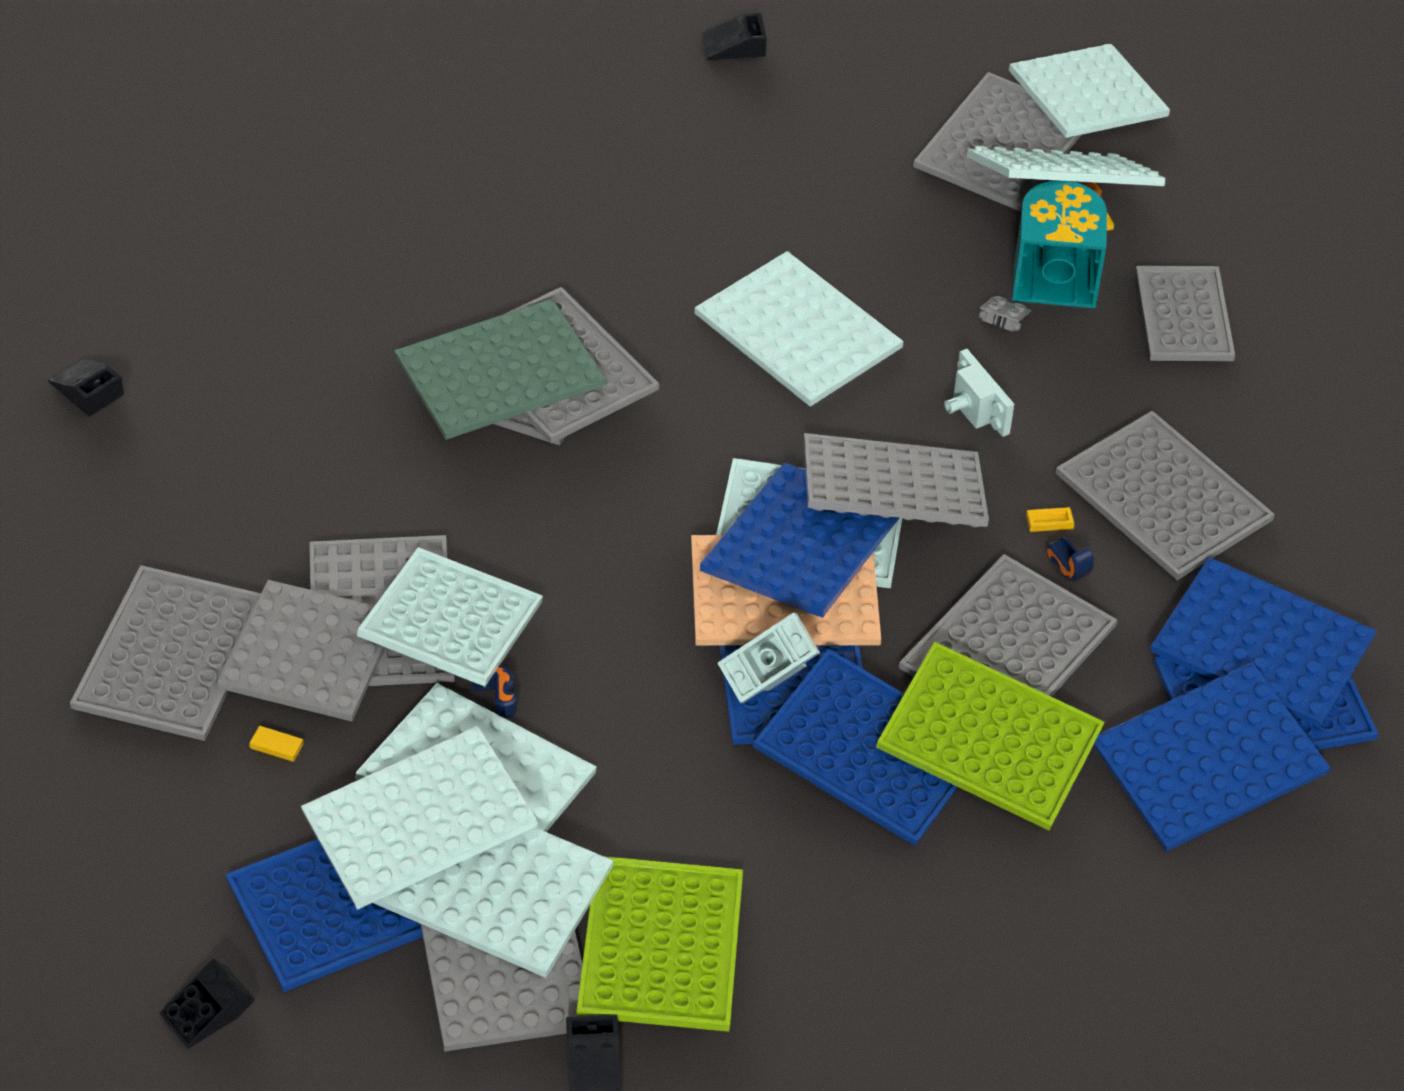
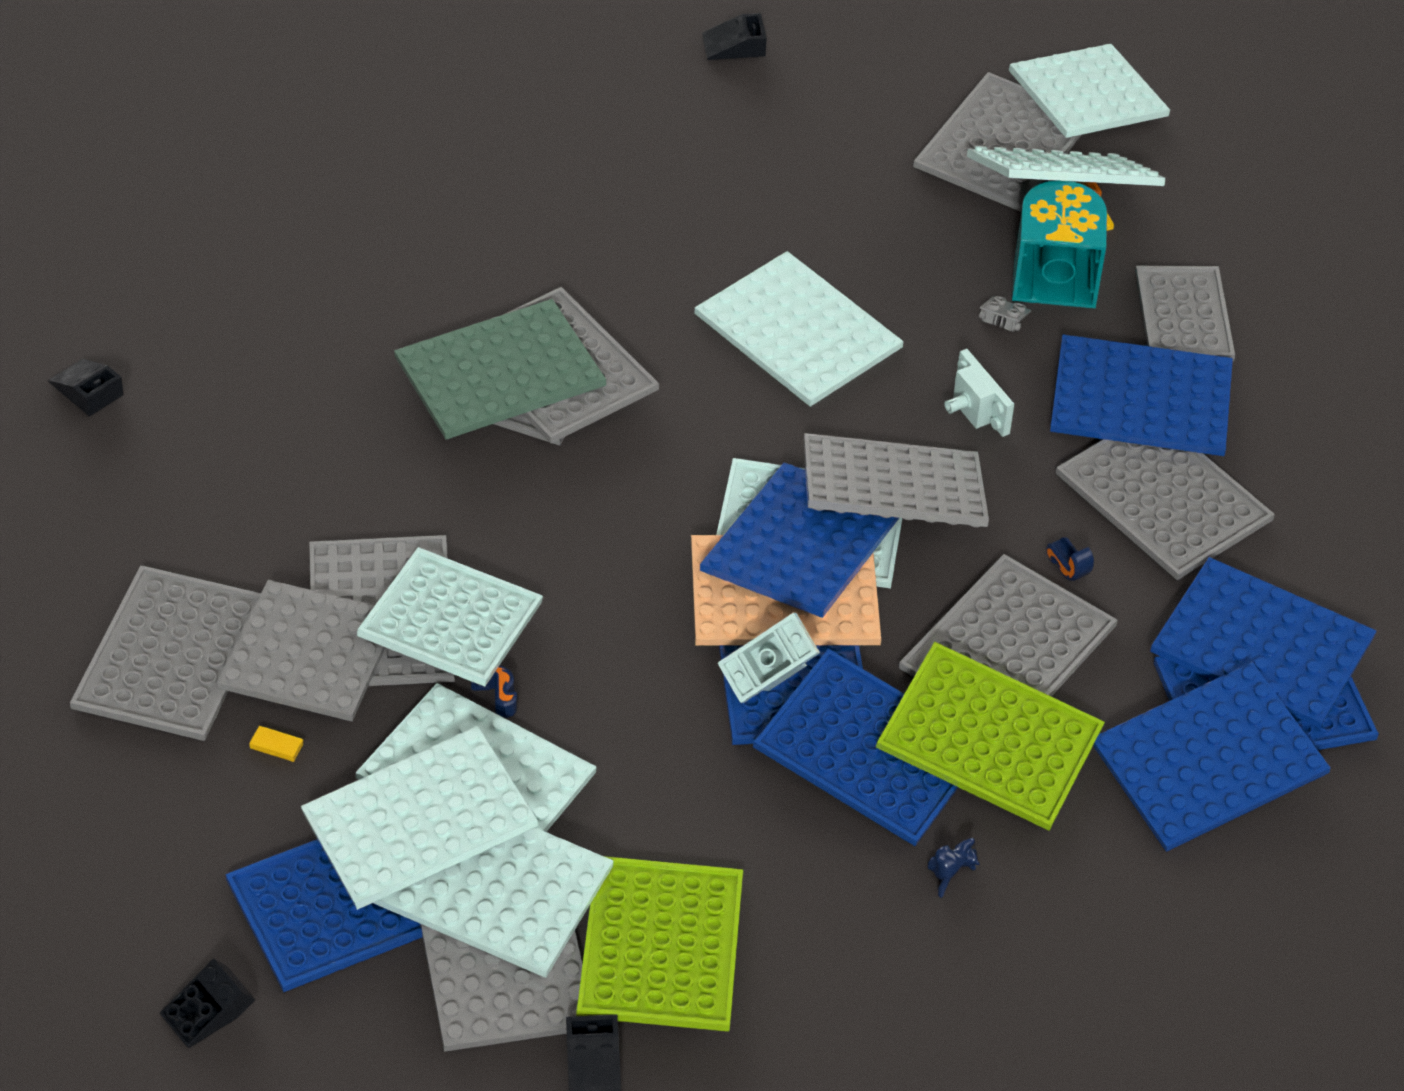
yellow tile [1026,507,1074,532] -> none
none -> dark blue animal [928,838,980,898]
none -> blue plate [1050,335,1233,456]

